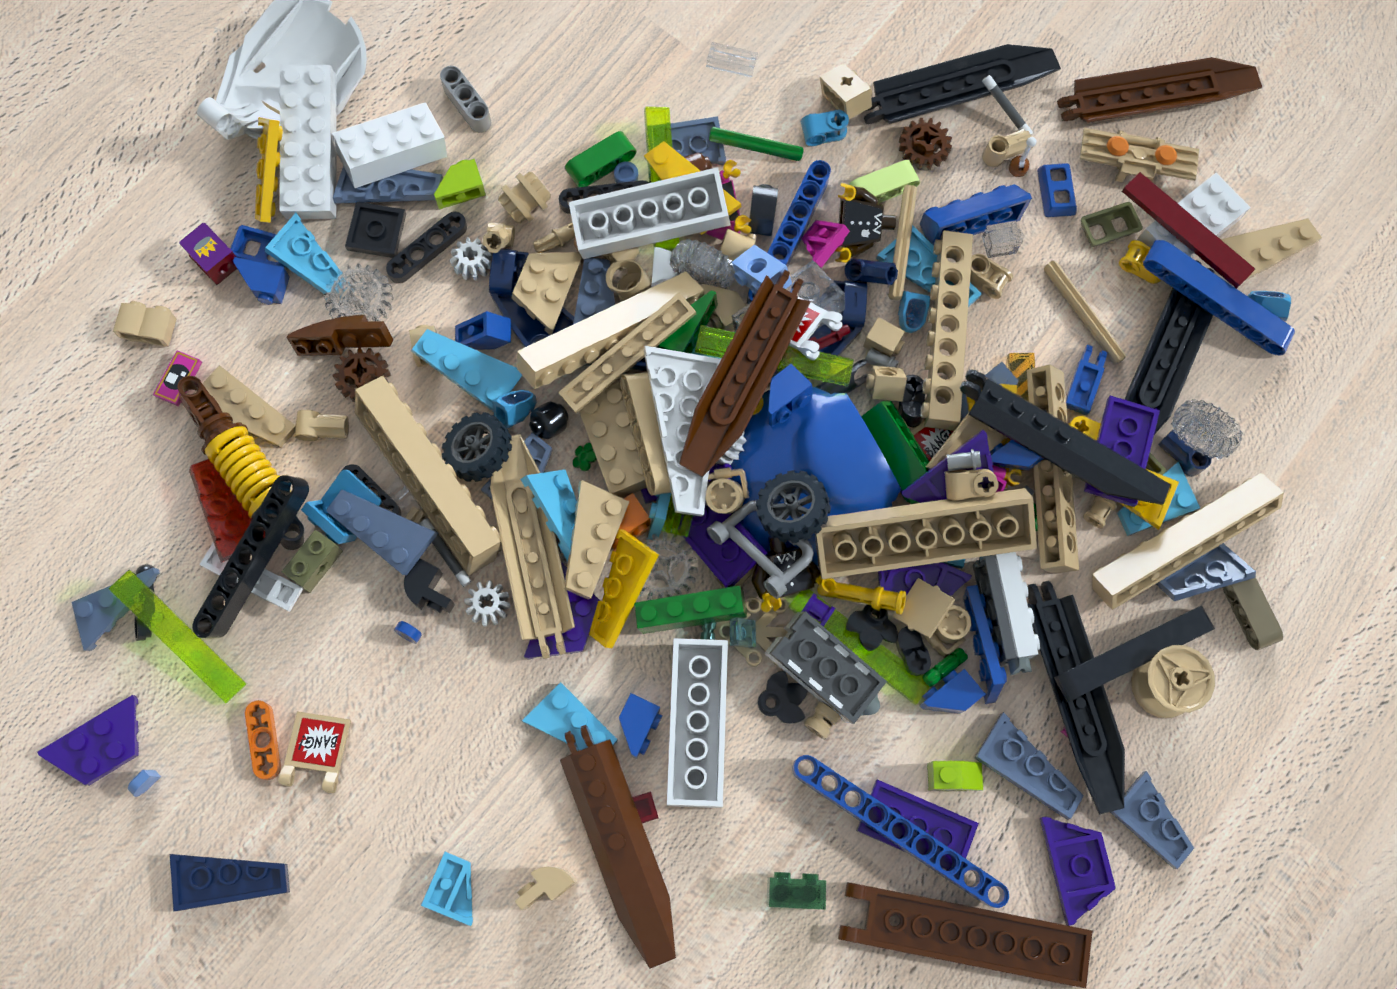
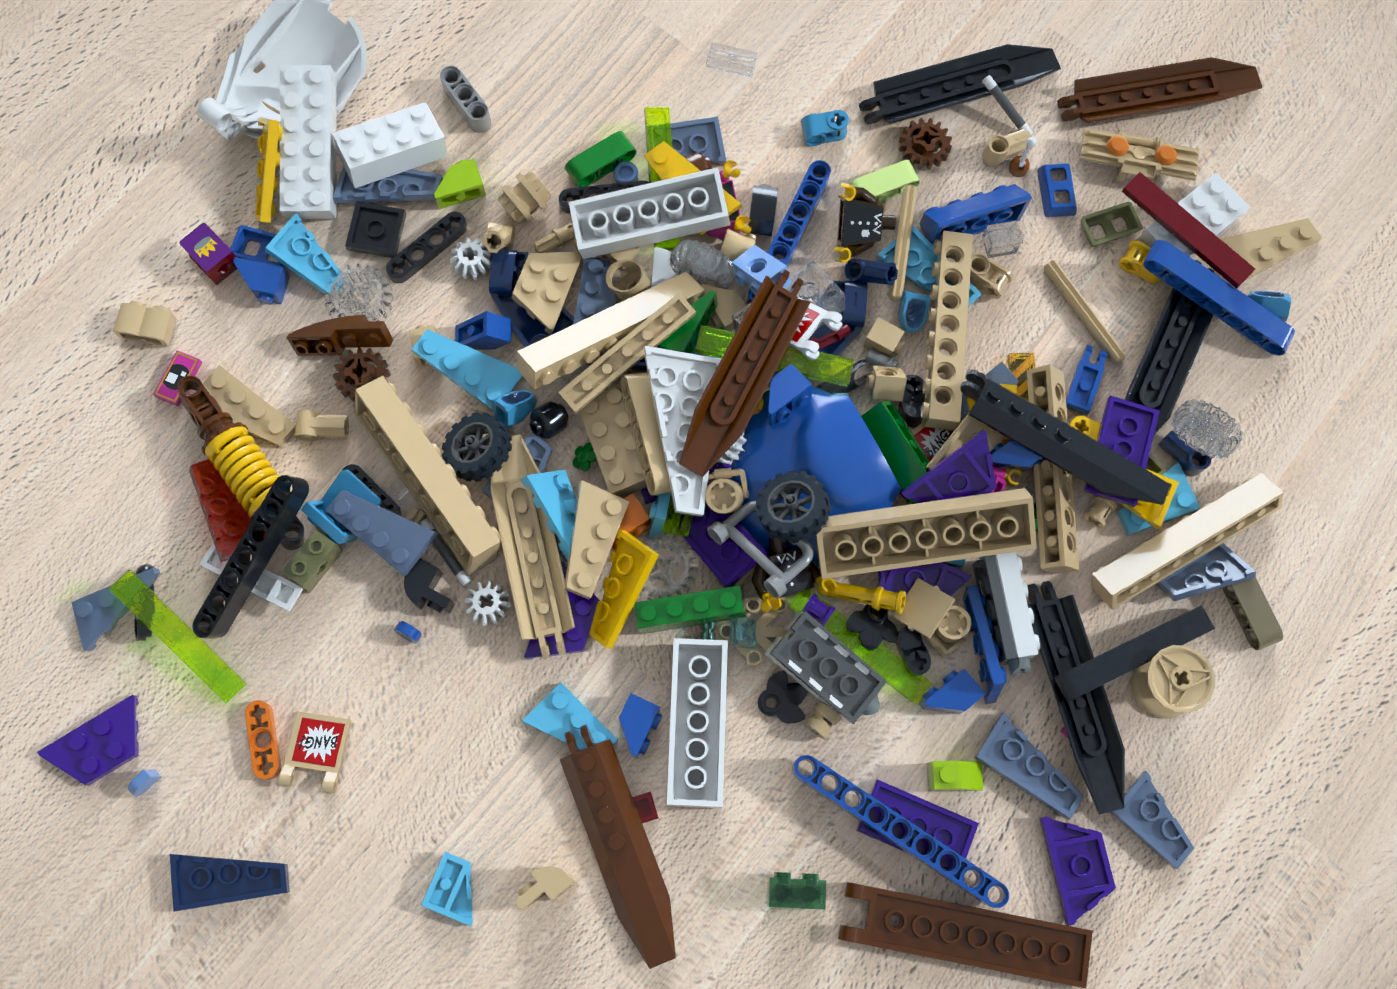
green axle [709,127,804,161] -> none
dark pink wing [801,220,850,268] -> none
tan brick [819,63,873,119] -> none
green axle [922,648,968,687] -> none
tan piece [945,469,998,500] -> none
light grey pin [947,449,981,472] -> none

